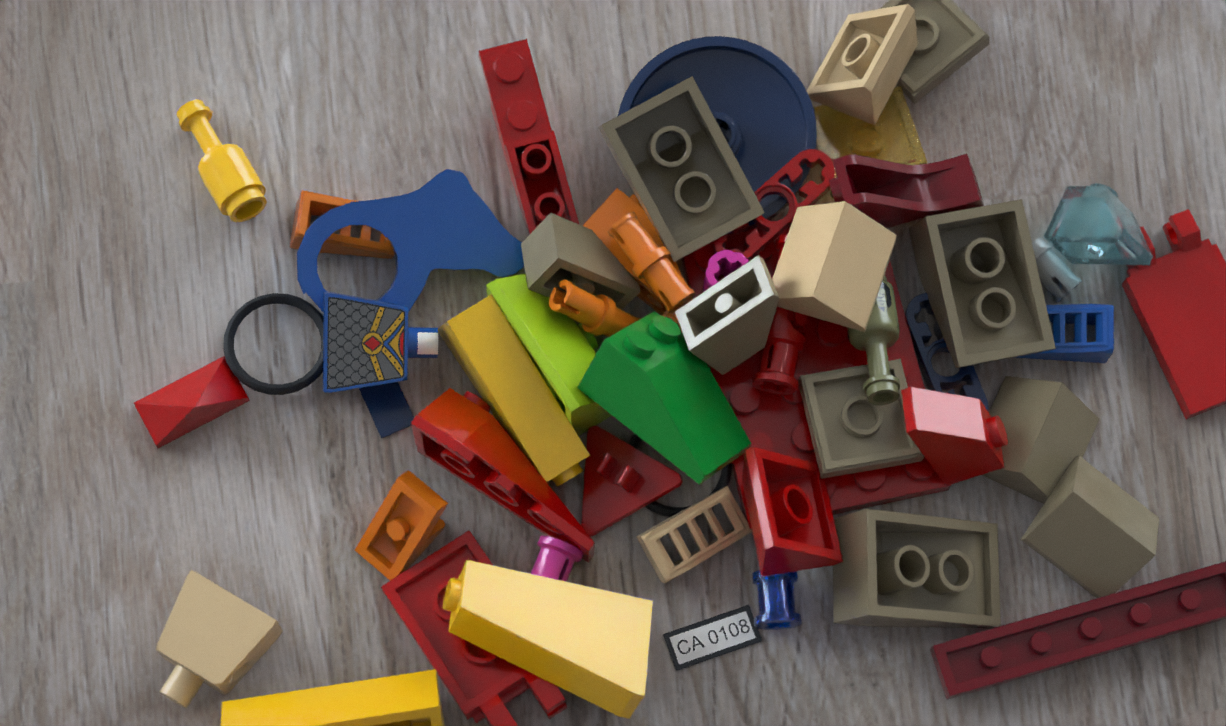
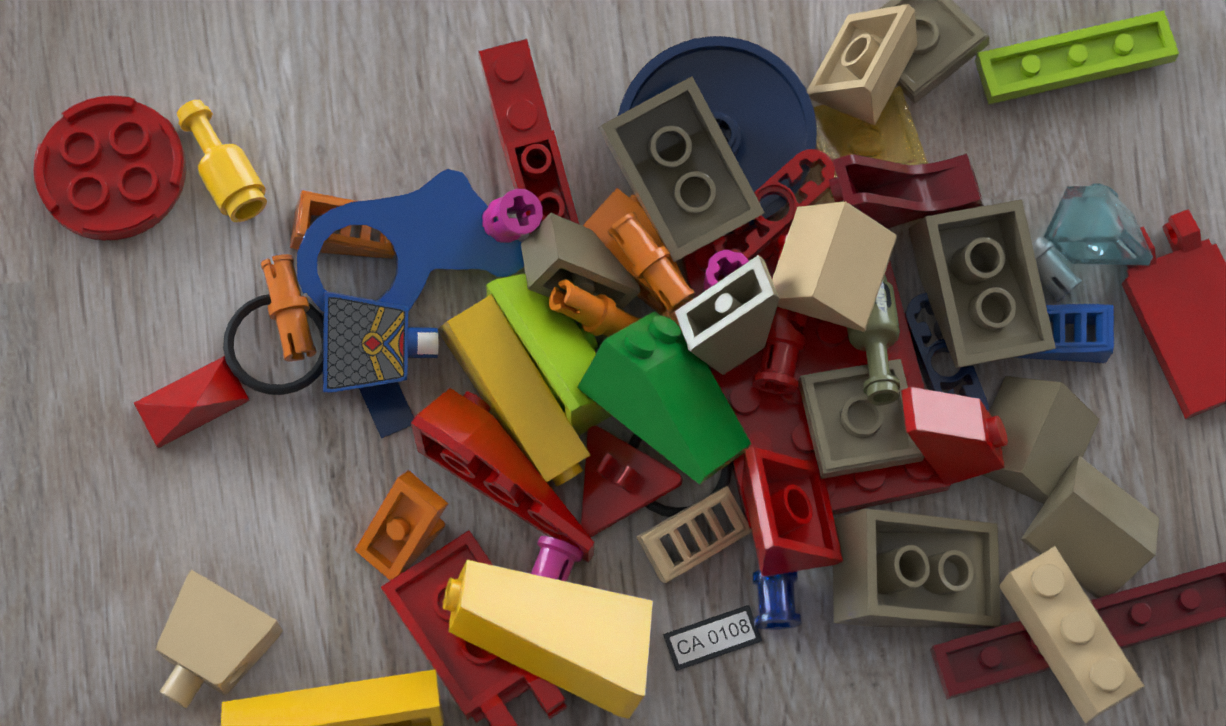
none -> red tile [33,96,186,241]
none -> orange pin [261,254,317,362]
none -> dark pink bush [482,189,543,243]
none -> lime plate [975,10,1179,104]
none -> tan brick [999,547,1144,723]

